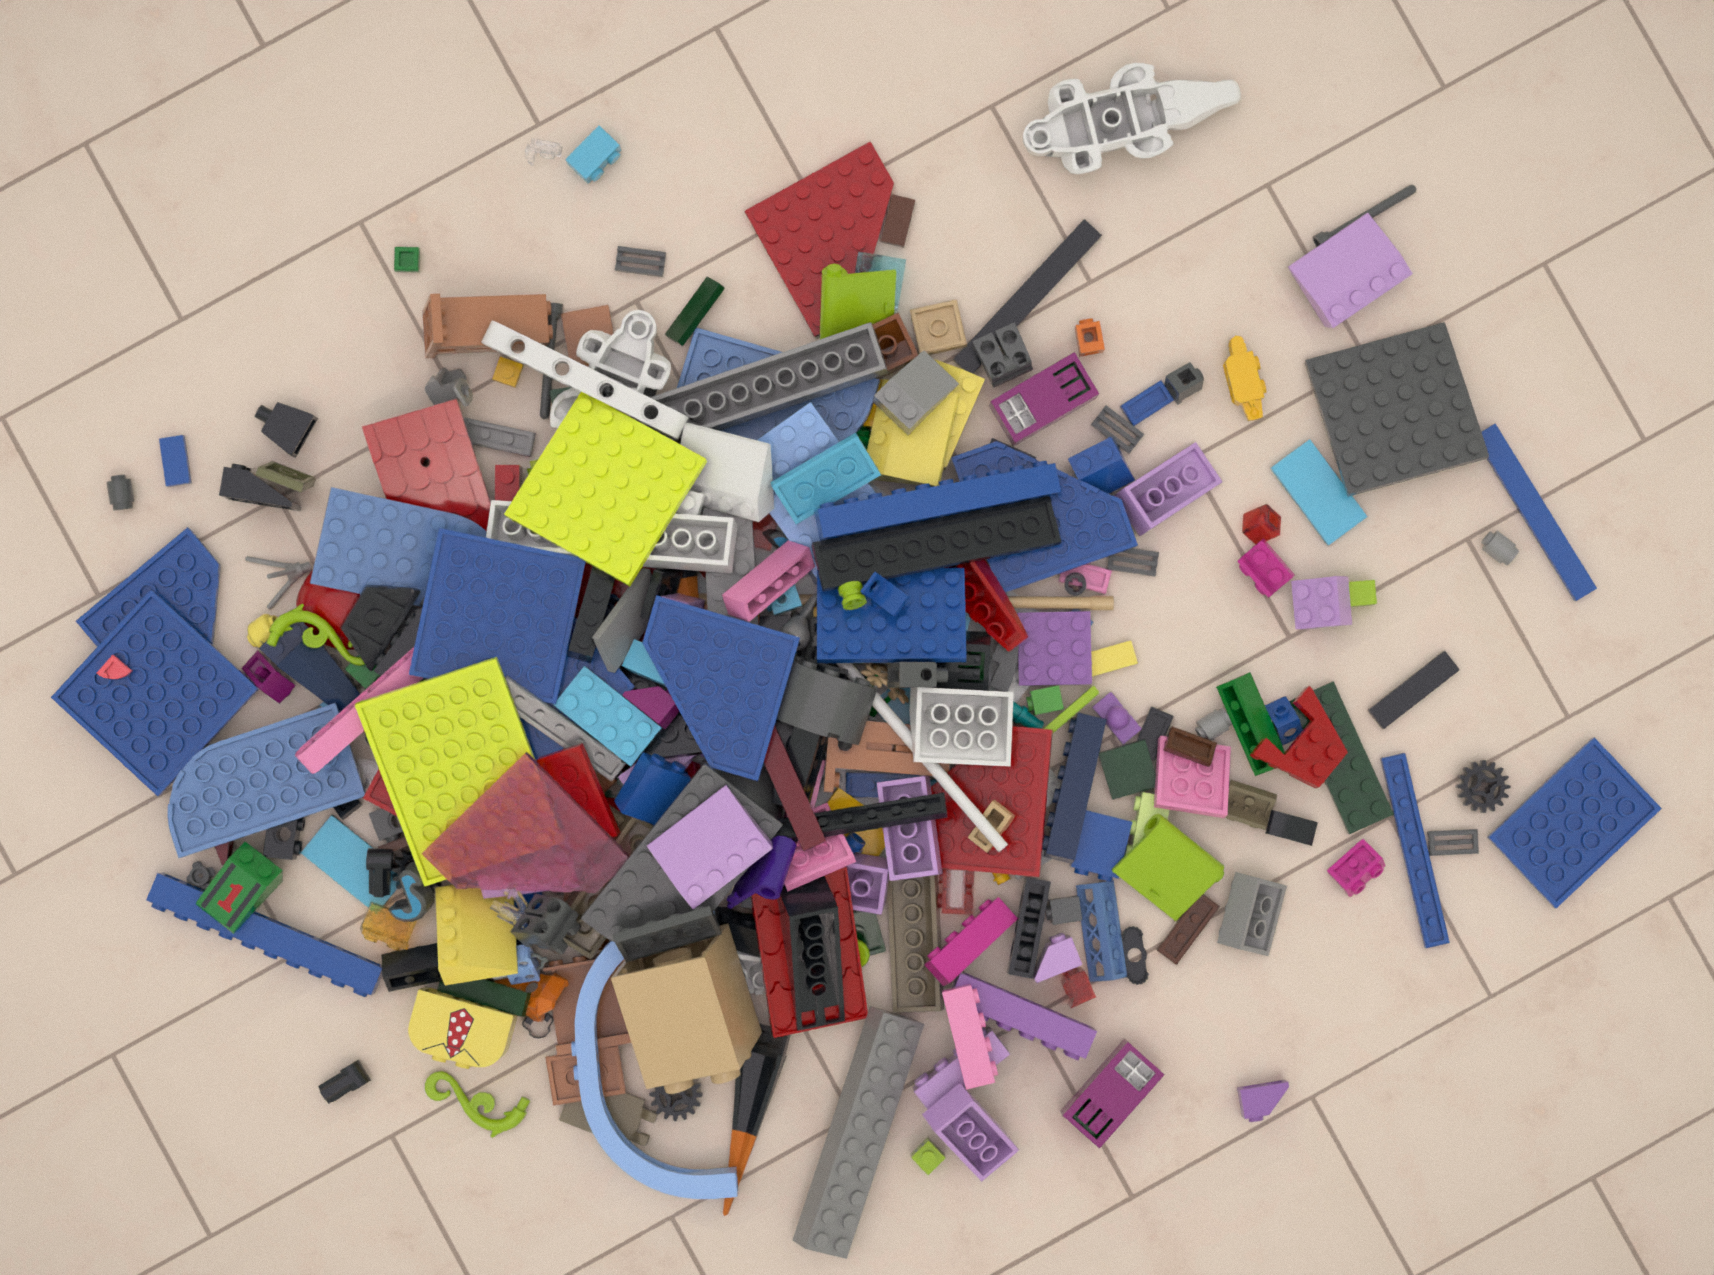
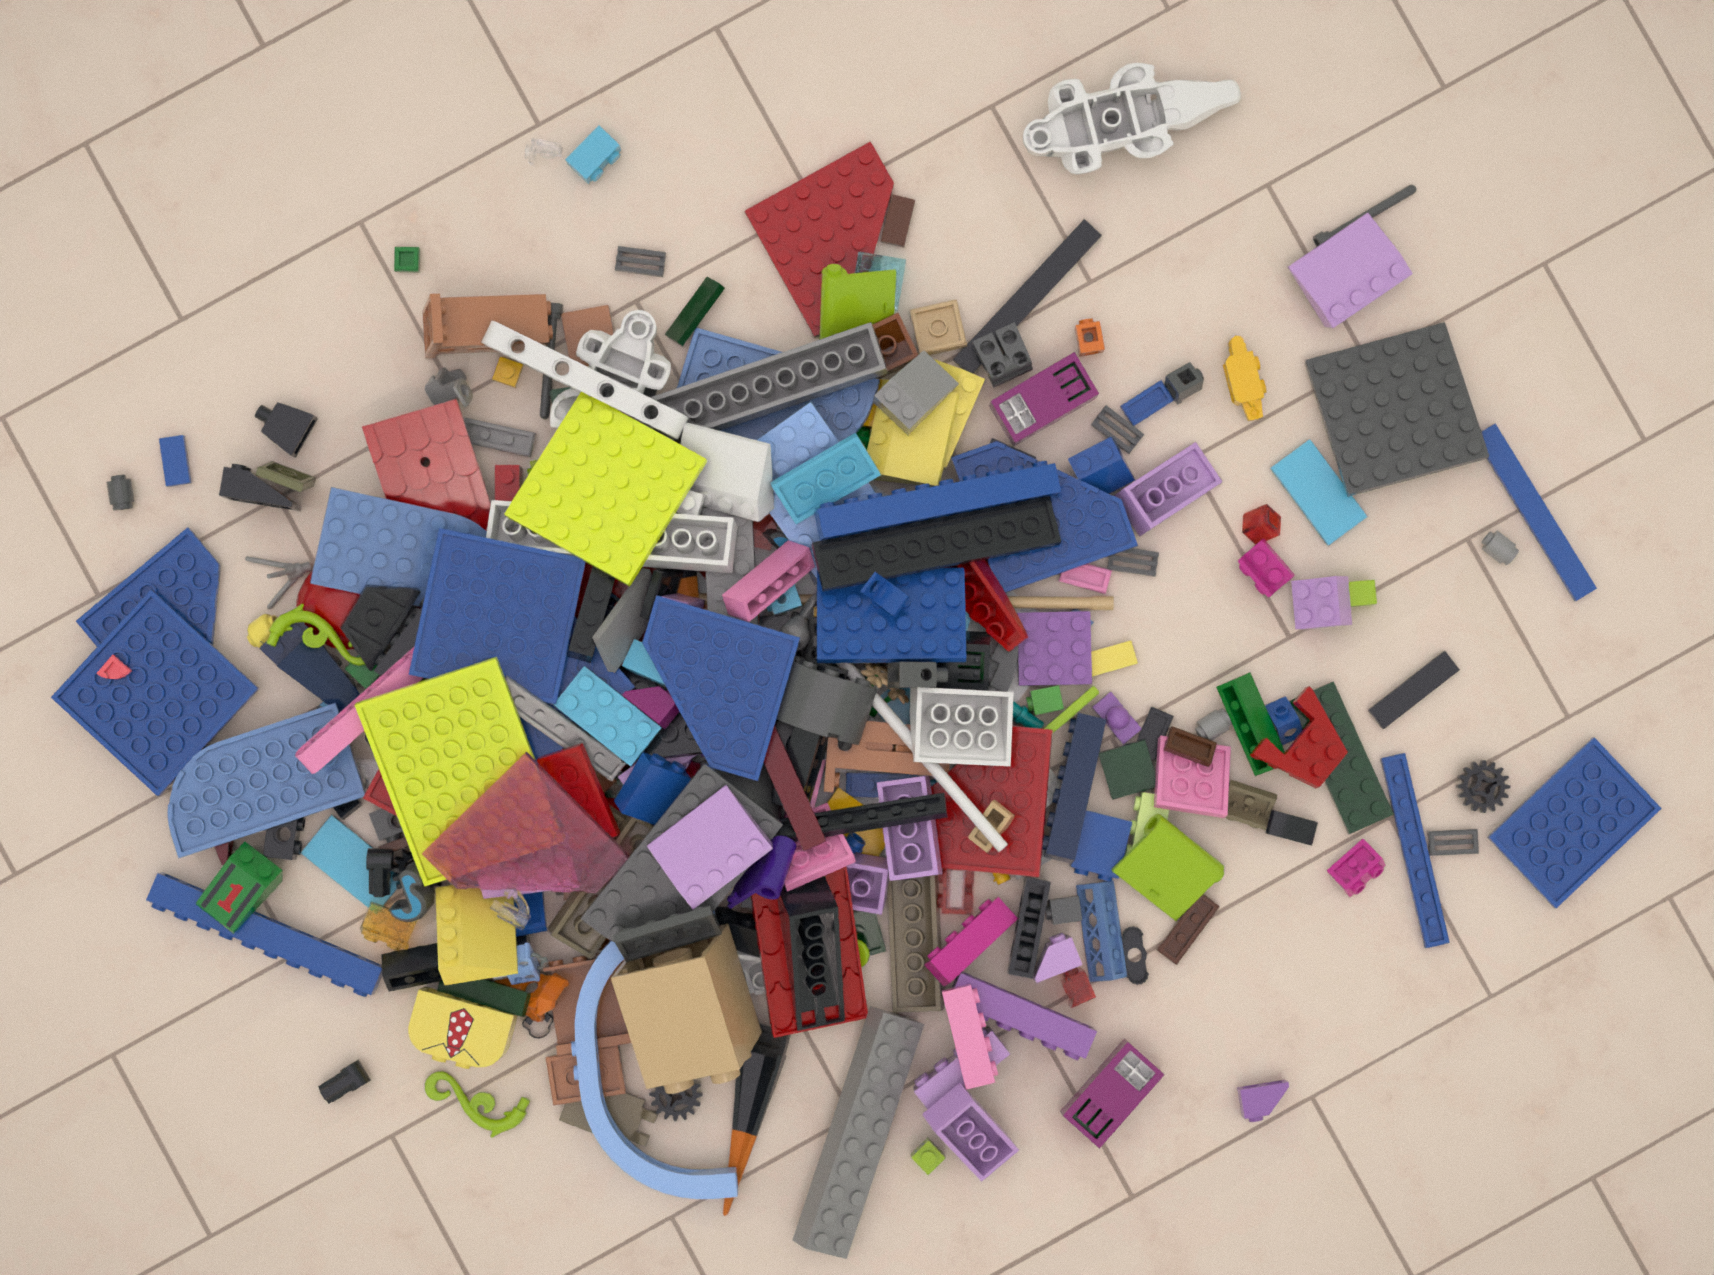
dark grey plate [187,861,215,890] -> none
magenta slope [242,650,296,704] -> none
dark grey hips [510,893,581,955] -> none
lime wheel [838,581,867,610] -> none
black bush [1064,572,1086,596] -> none
light grey slope [1217,872,1287,956] -> none

